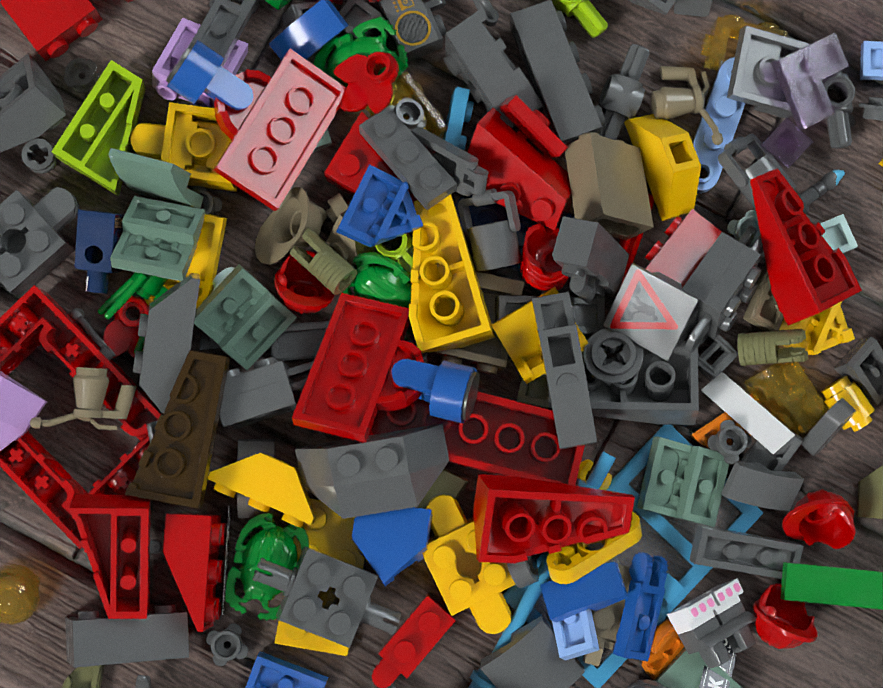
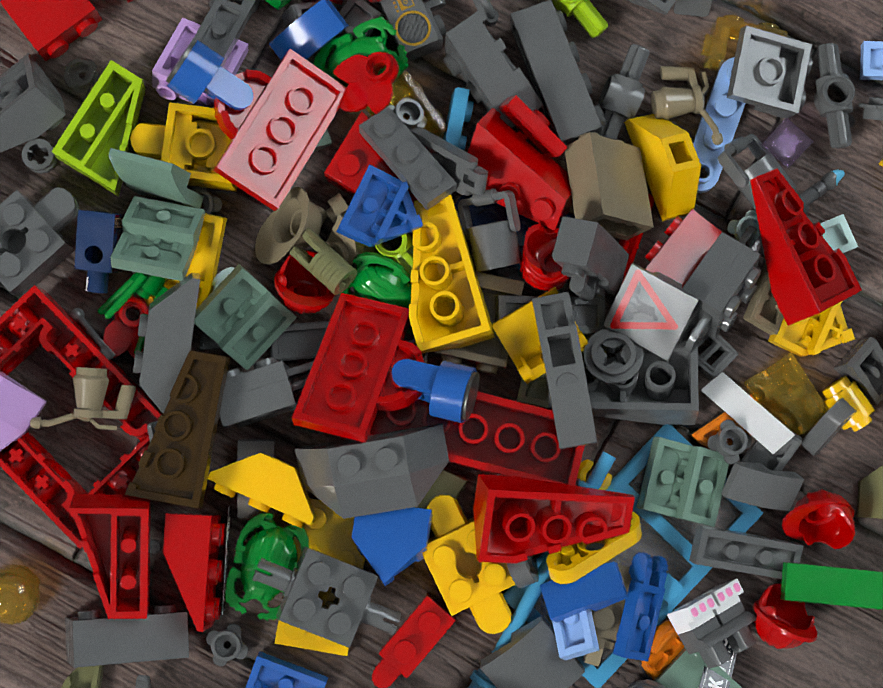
olive hinge [737,329,809,366] -> none
clear purple plate [771,33,849,130] -> none

